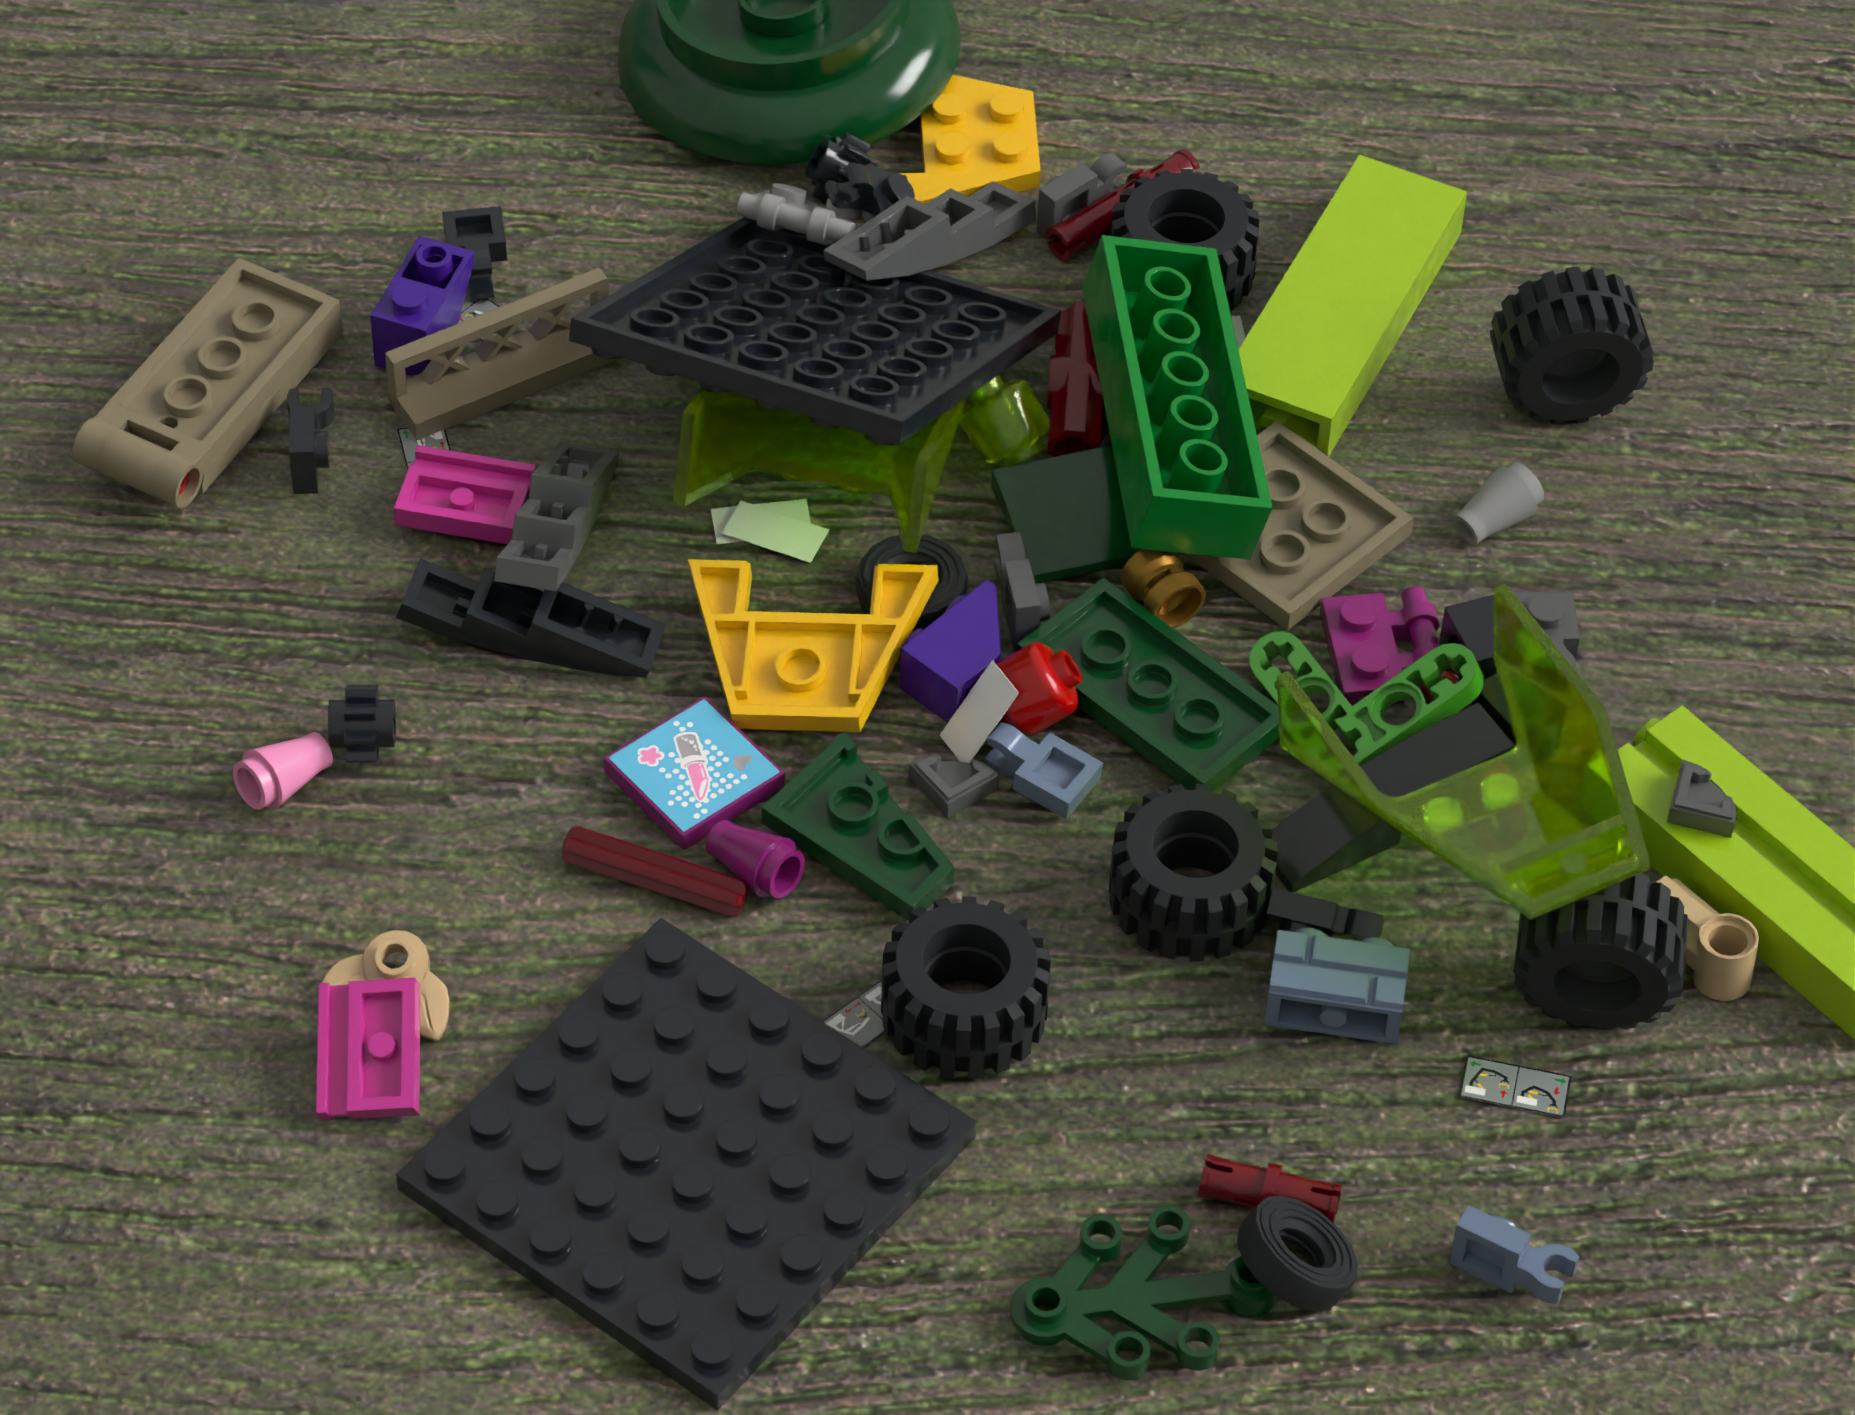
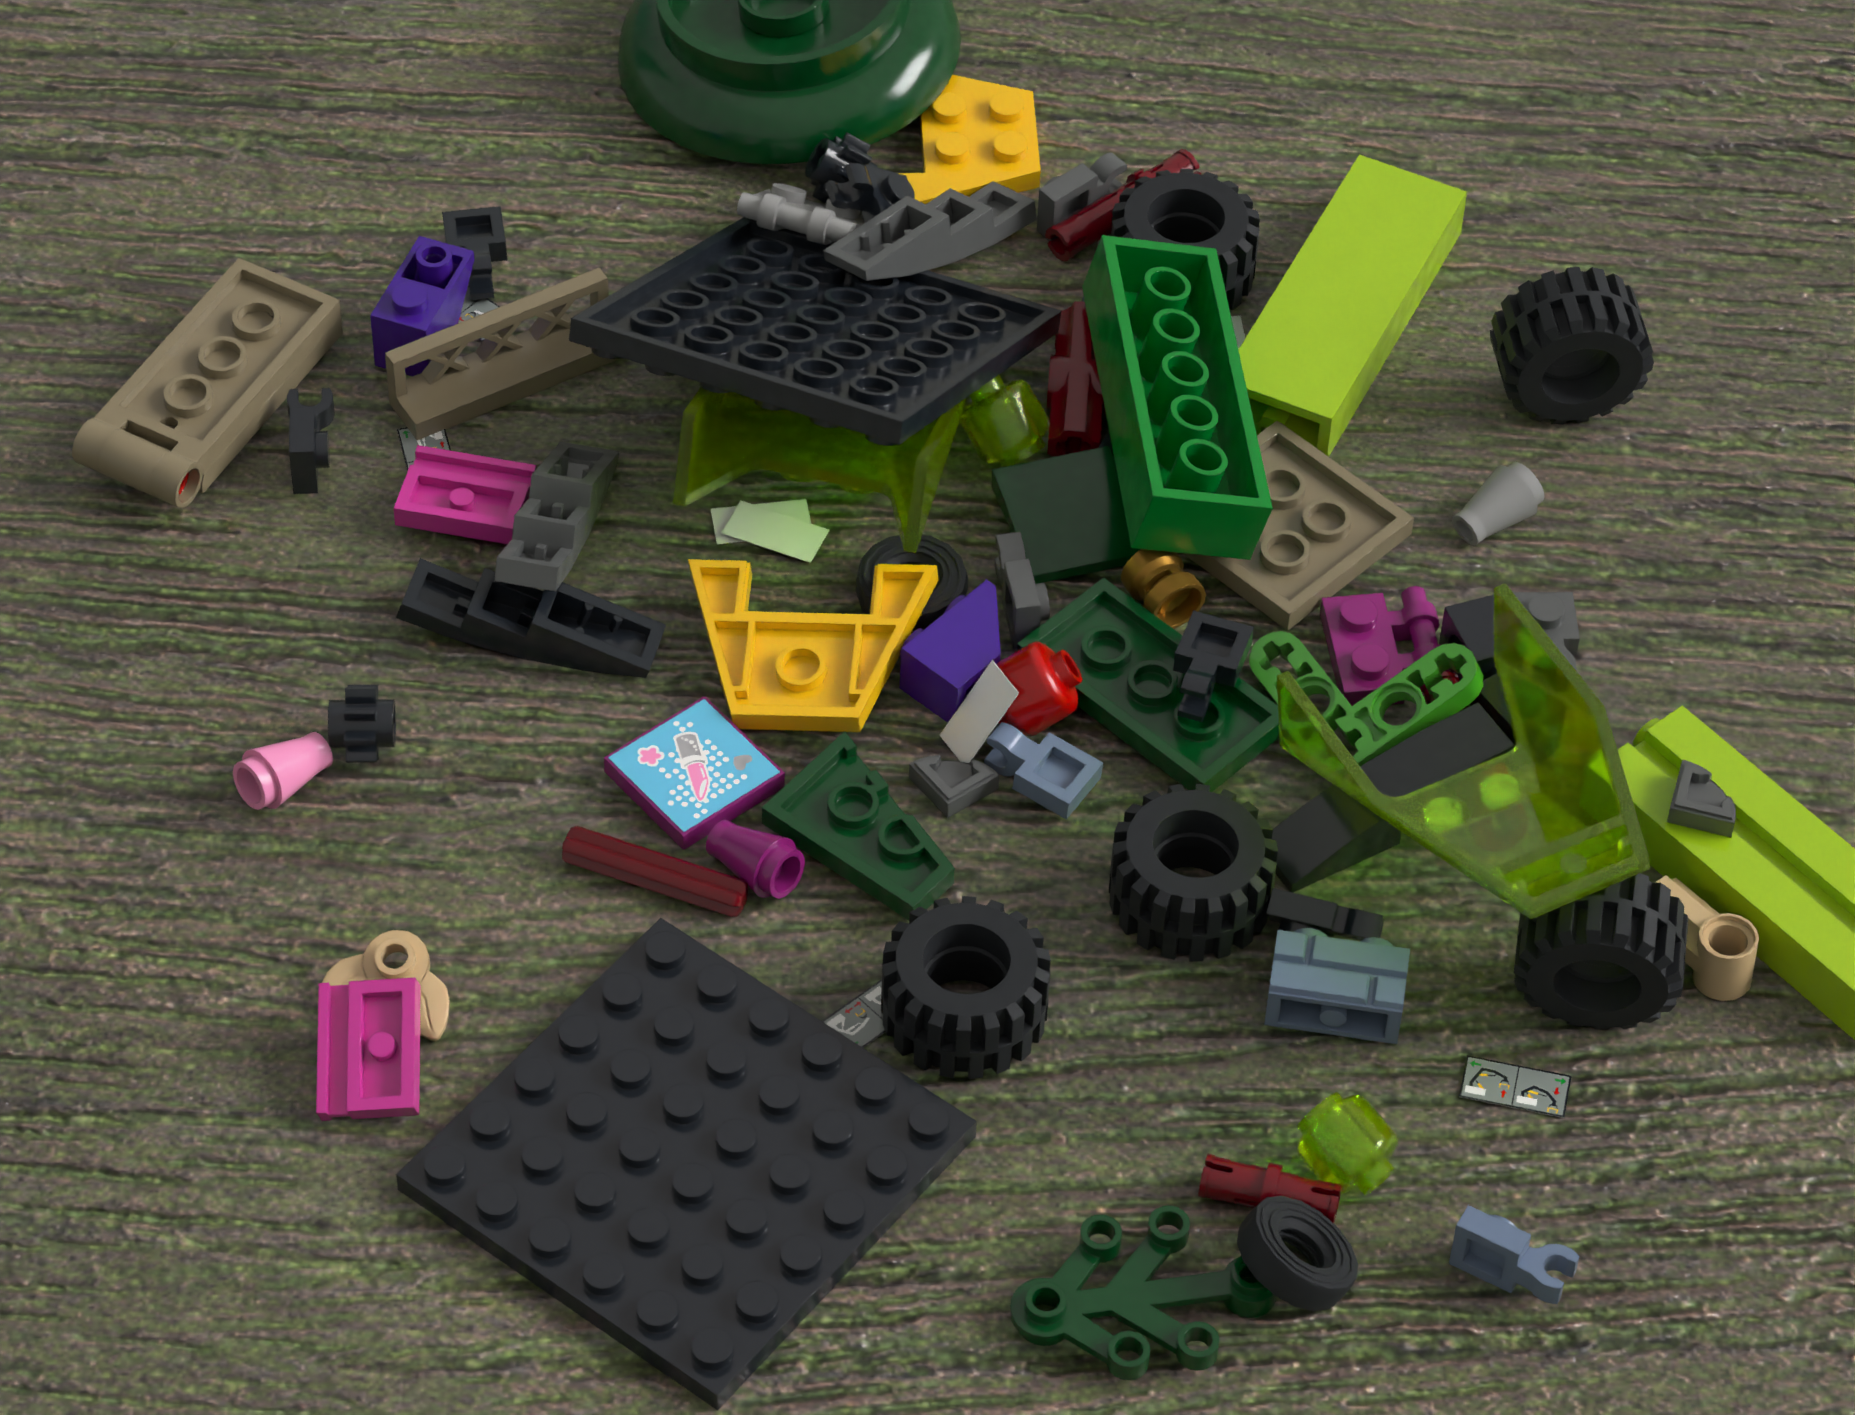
none -> black plate [1173,610,1254,722]
none -> clear neon green head [1297,1092,1399,1196]

